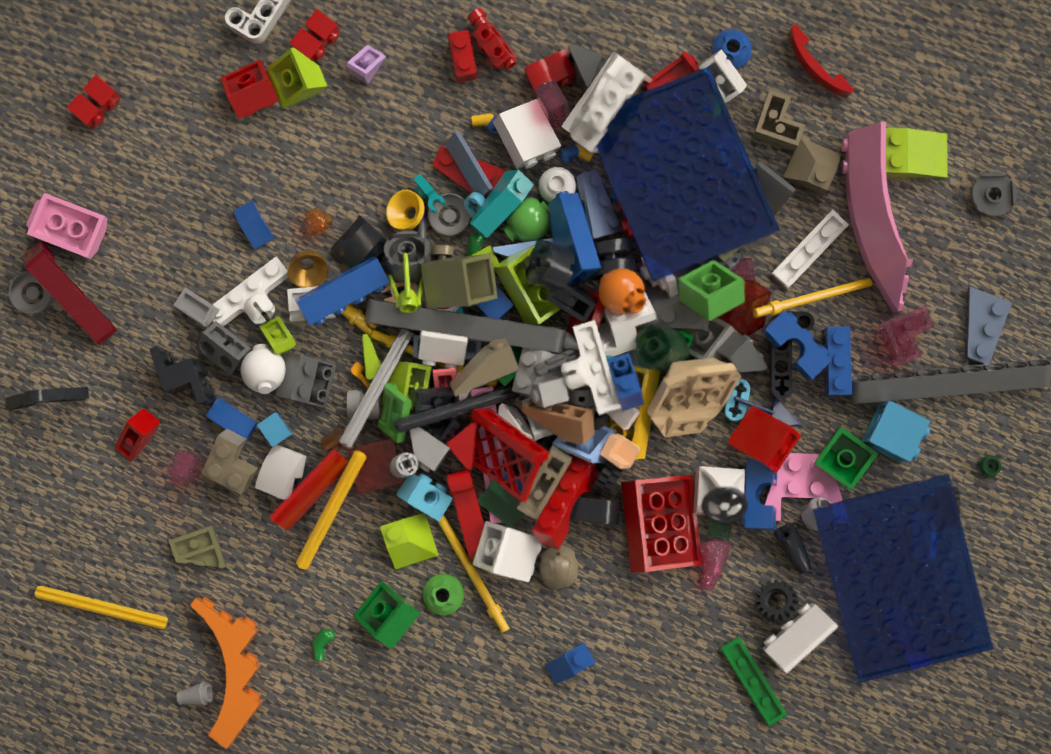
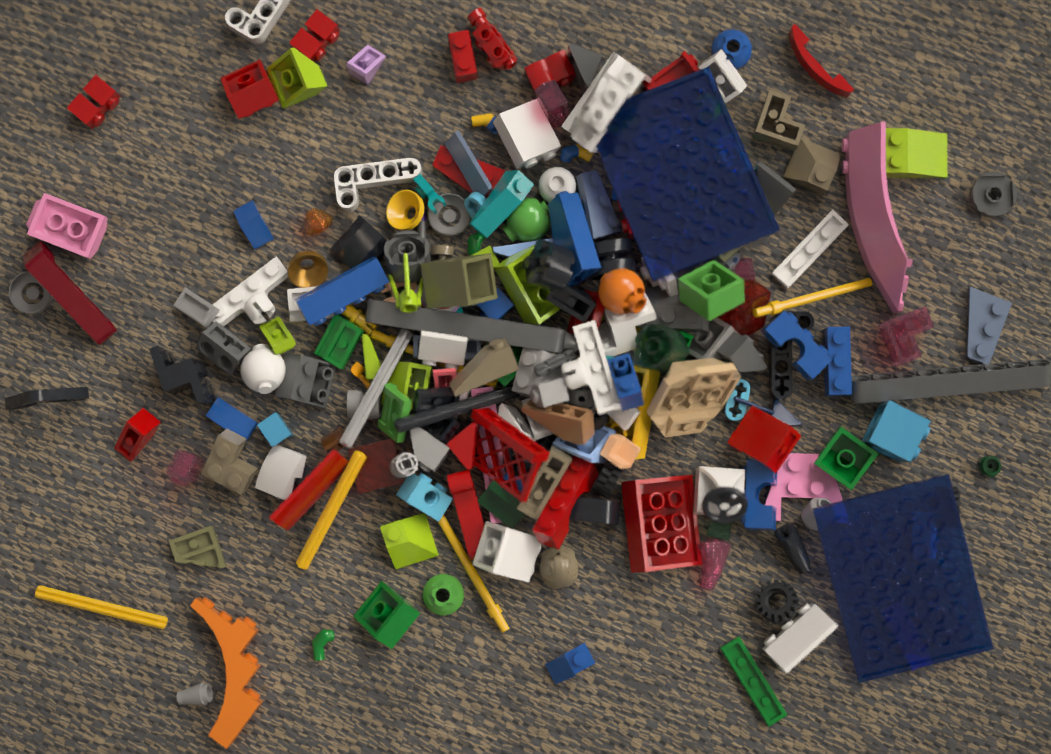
none -> green plate [314,315,365,369]
none -> white beam [334,158,422,212]

